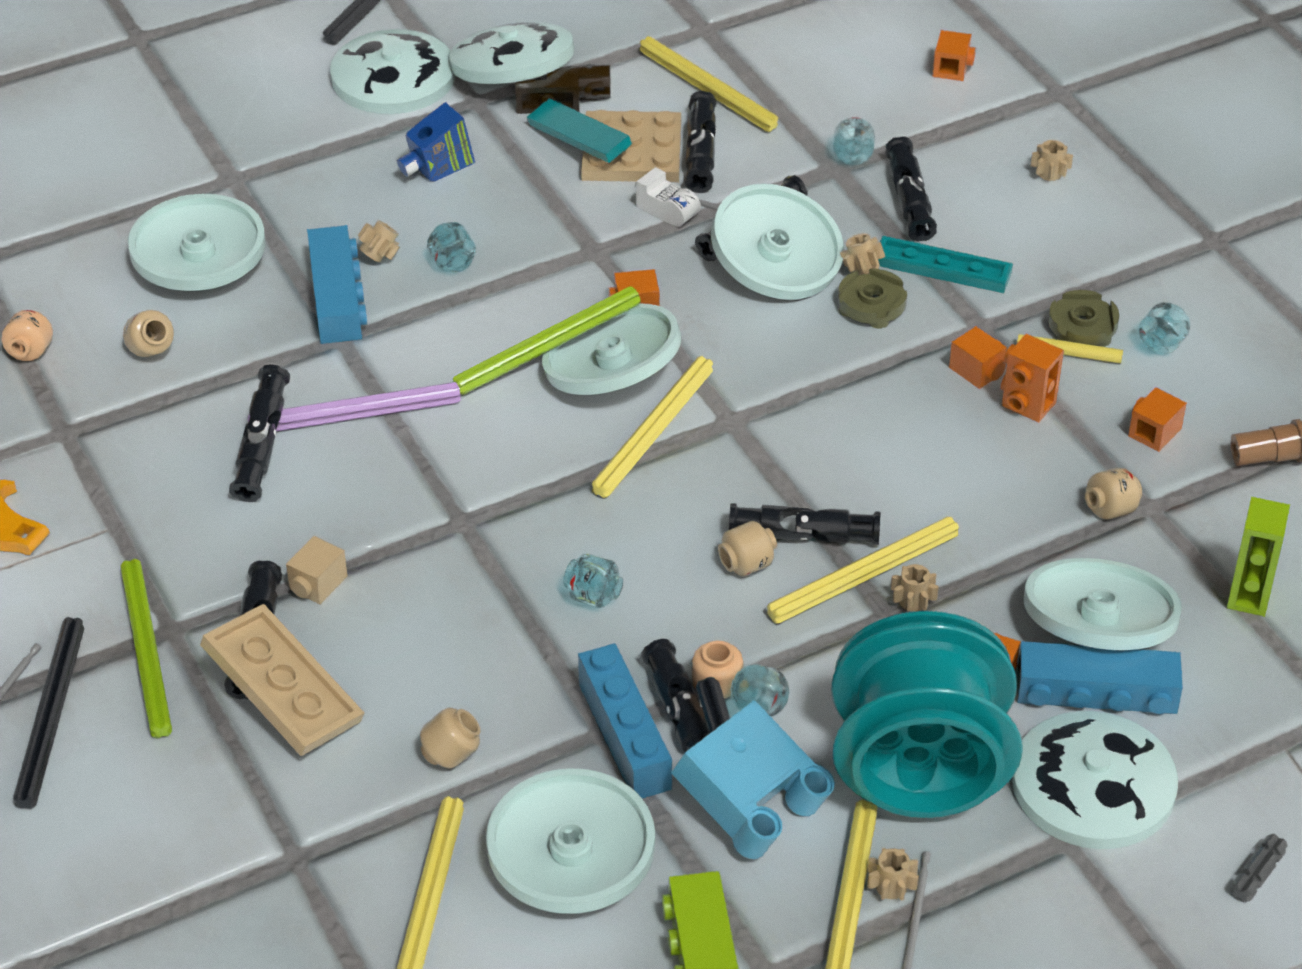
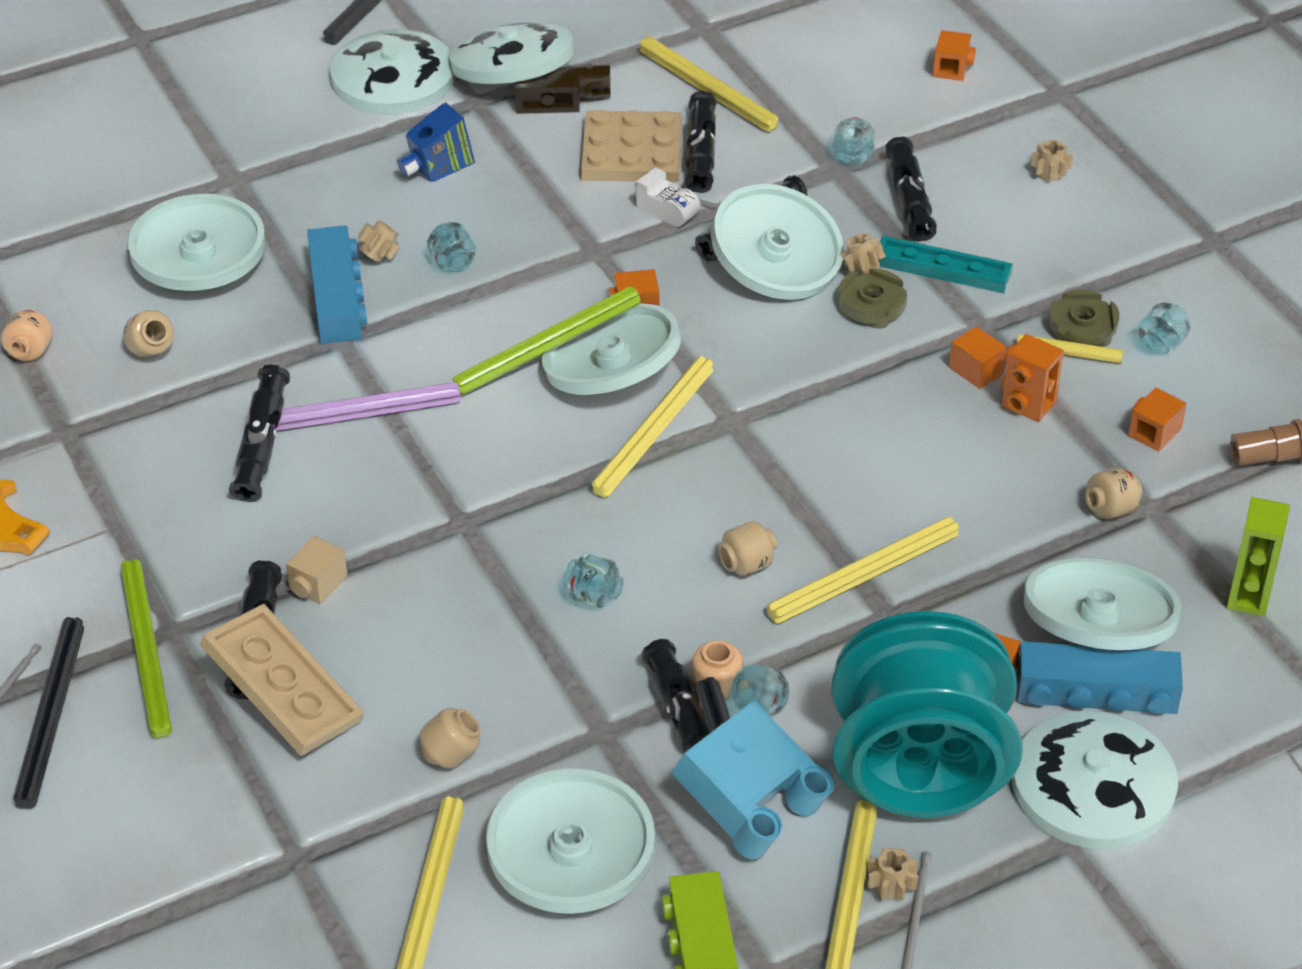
teal tile [527,98,632,163] -> none
dark azure brick [578,643,672,799] -> none
black piece [729,503,881,545] -> none
tan gear [891,564,939,611] -> none
dark grey axle [1231,834,1287,902] -> none

